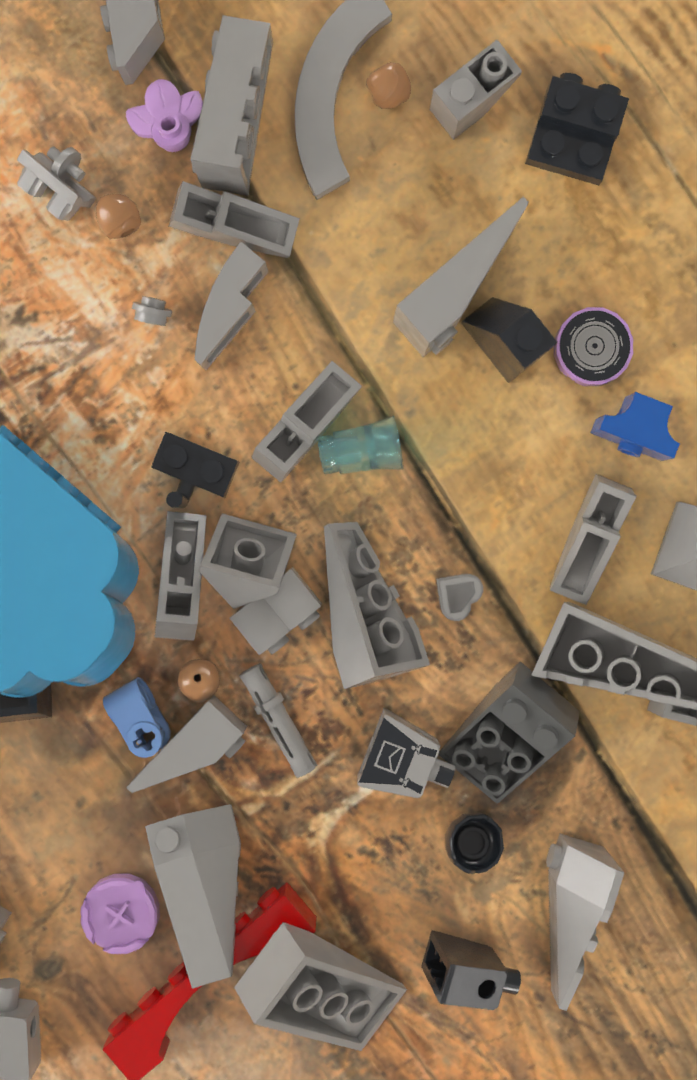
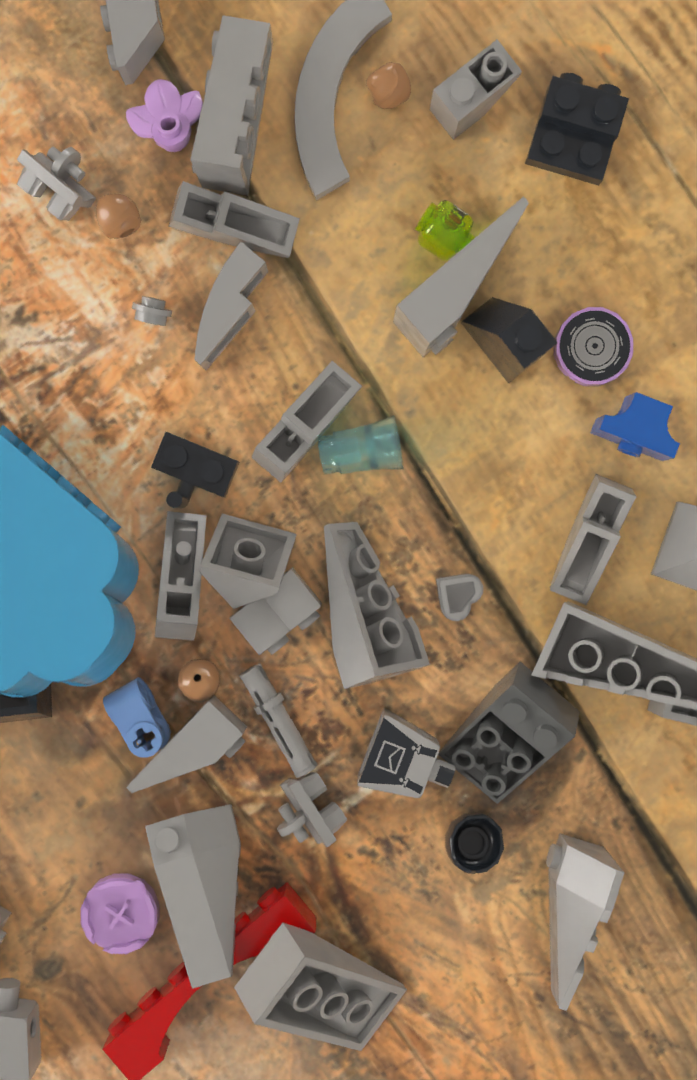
black torso [421,930,521,1010] -> none
none -> light grey hips [277,772,347,847]
none -> clear neon green head [414,200,476,261]

